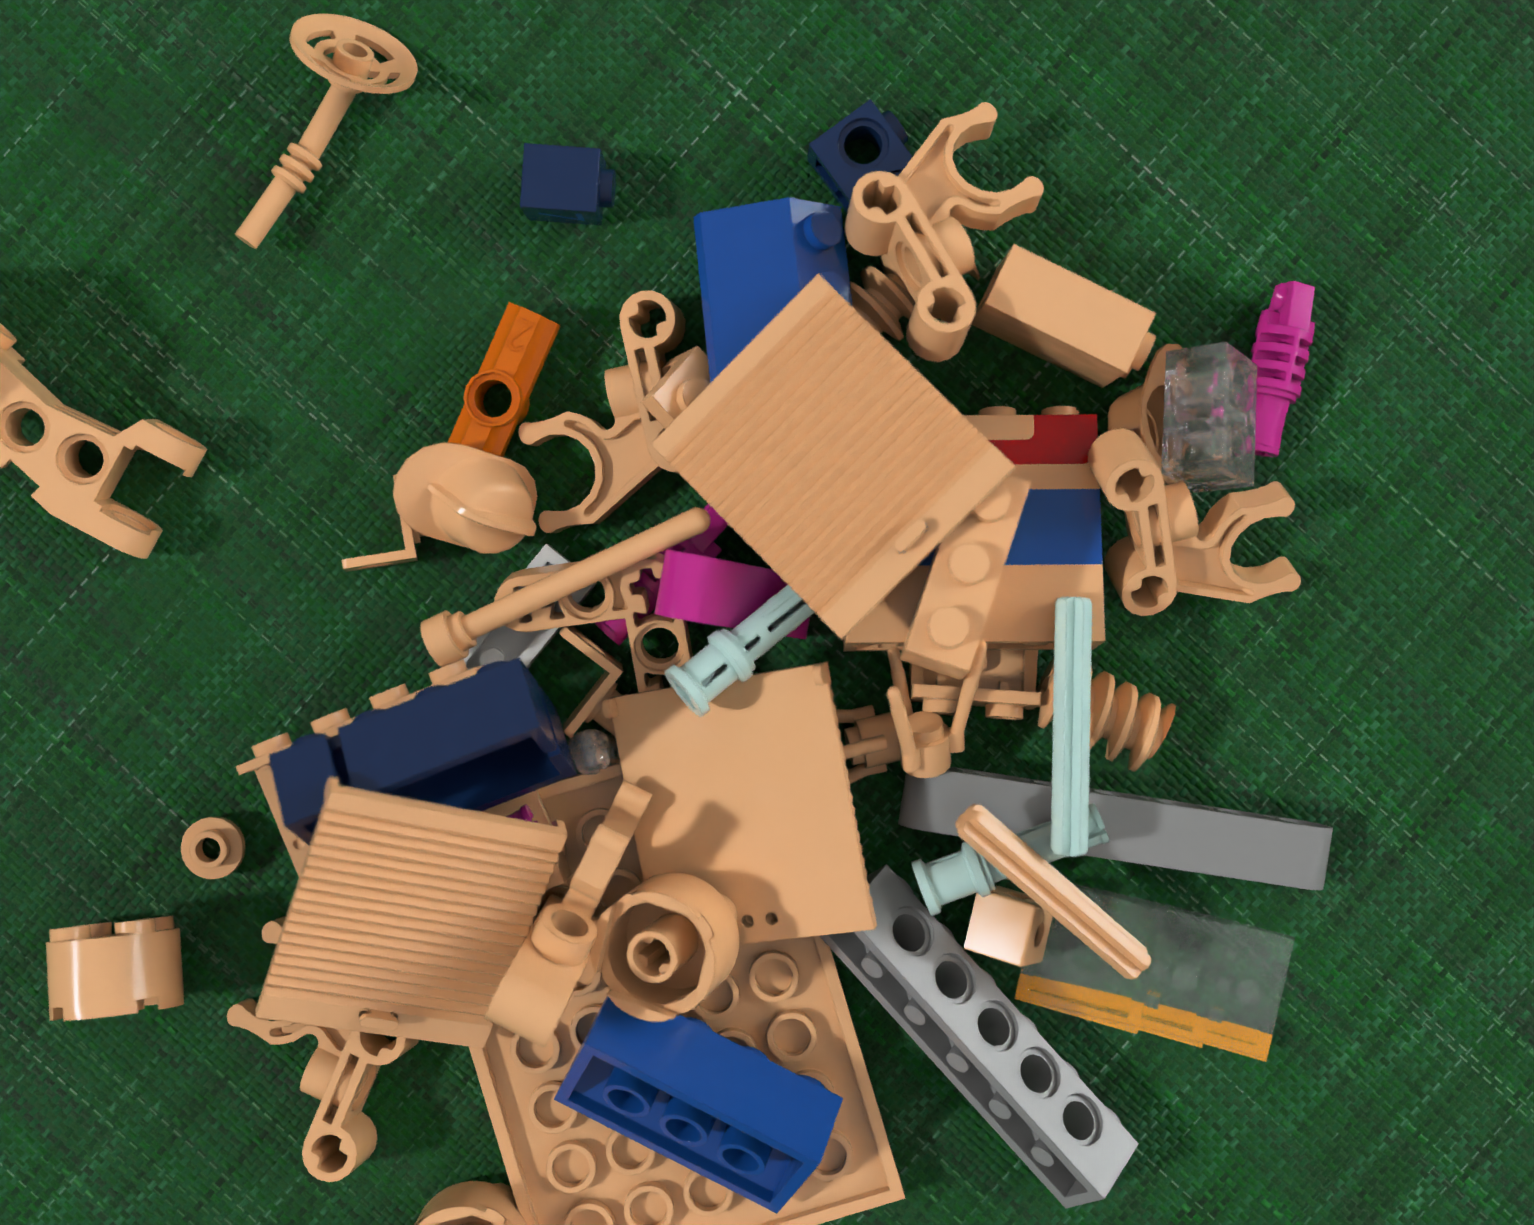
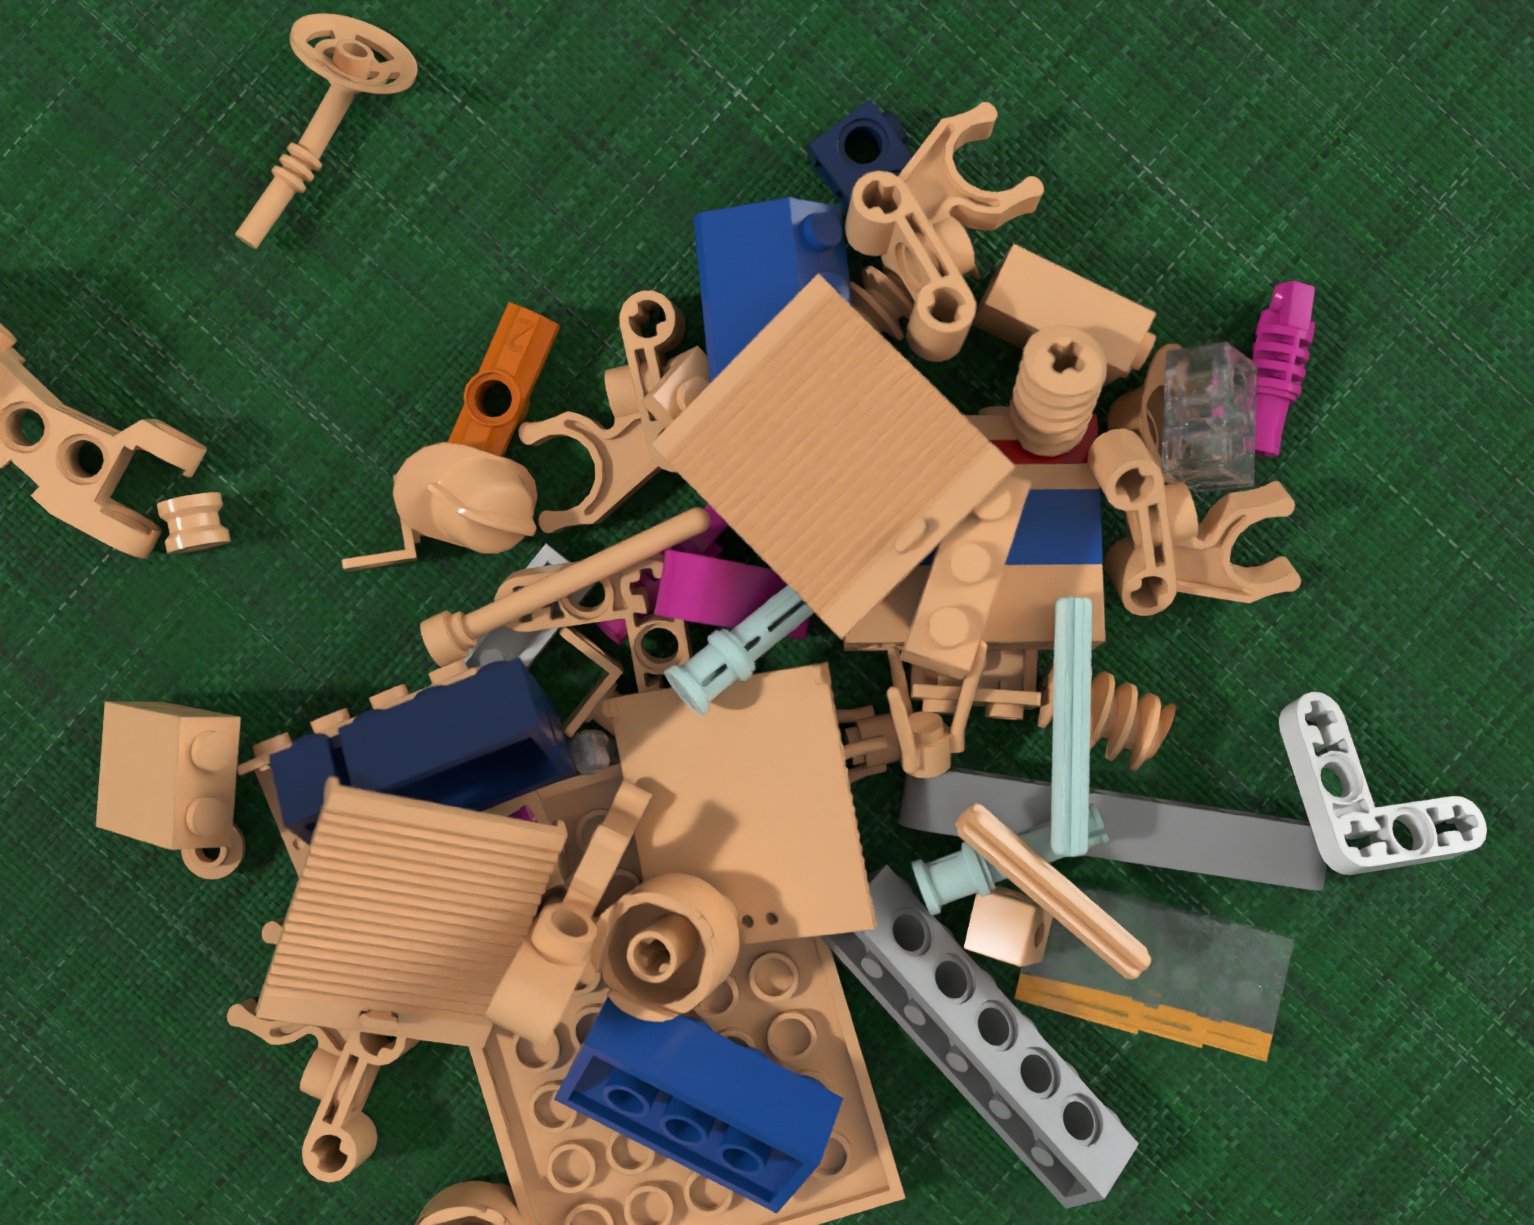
light nougat brick [46,916,184,1021] -> none
dark blue brick [520,143,616,226] -> none
none -> light nougat brick [96,701,241,850]
none -> light nougat wheel [157,492,231,554]
none -> light nougat piece [1009,325,1107,456]
none -> white beam [1279,692,1487,875]

